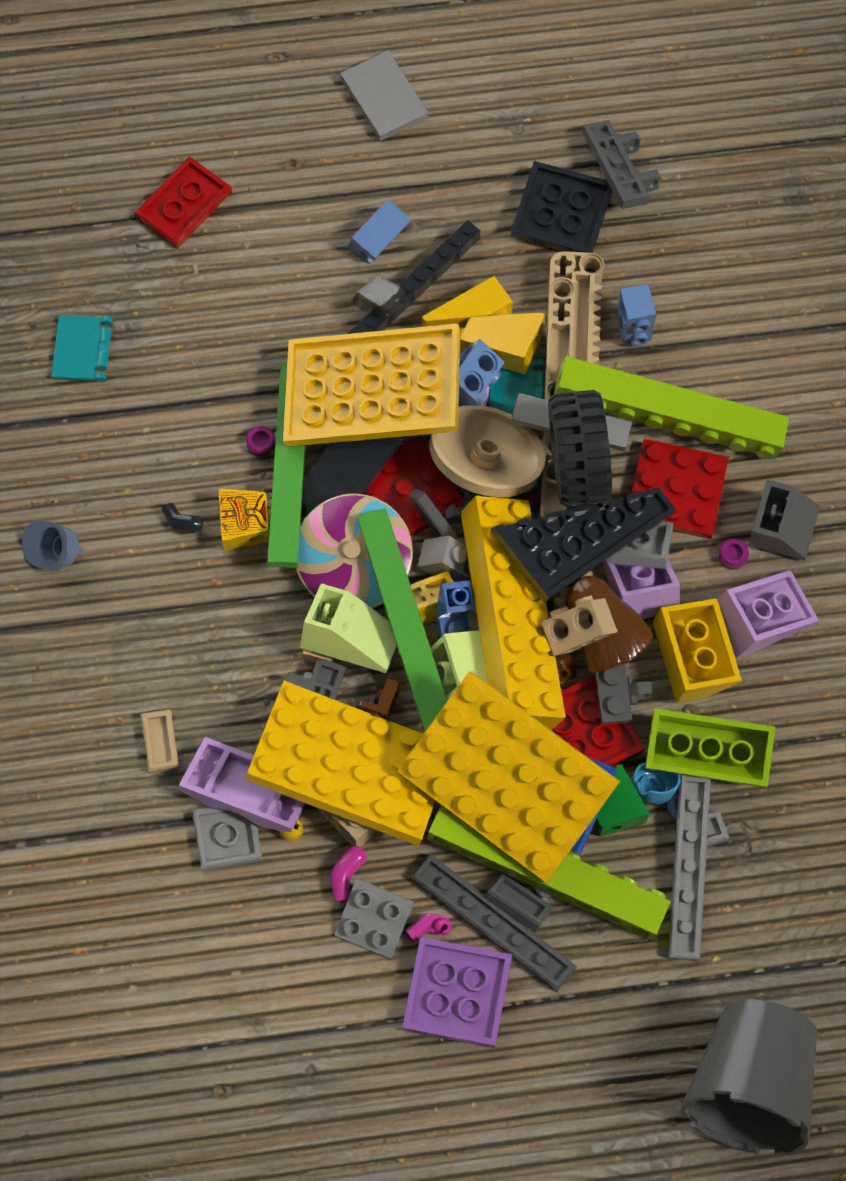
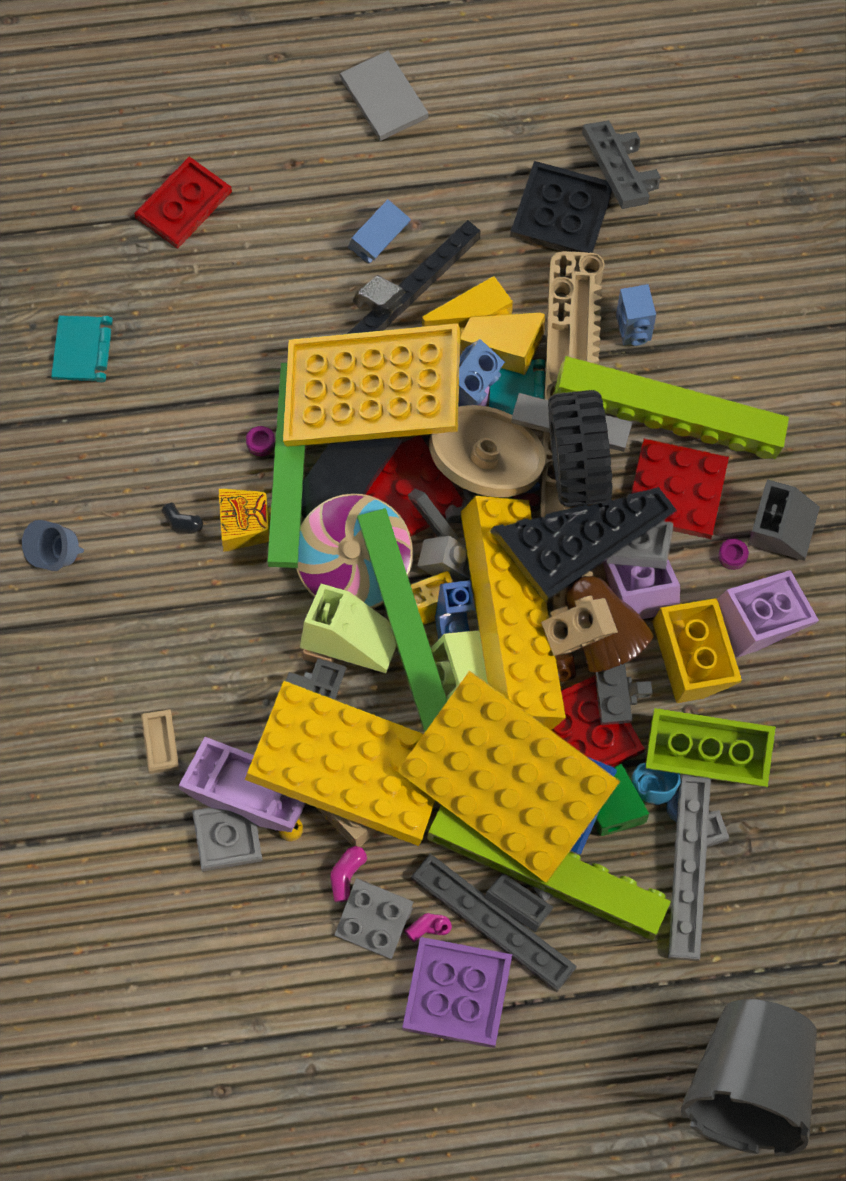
reddish brown bracket [358,678,399,720] -> none

